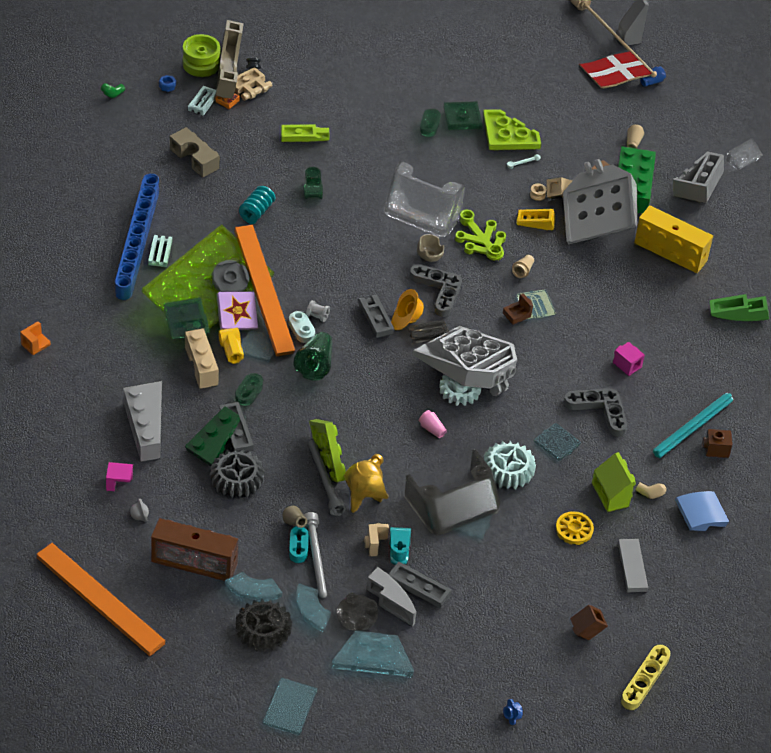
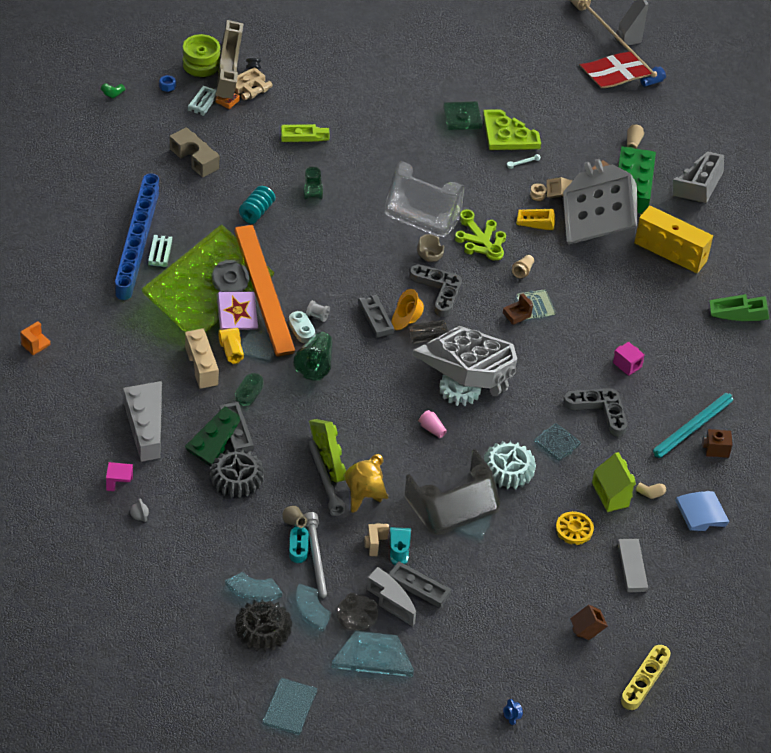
orange tile [36,543,165,656] -> none
reddish brown brick [151,518,238,582] -> none
clear green slope [163,297,210,339] -> none
clear green plate [420,109,441,137] -> none
clear slope [726,139,763,170] -> none

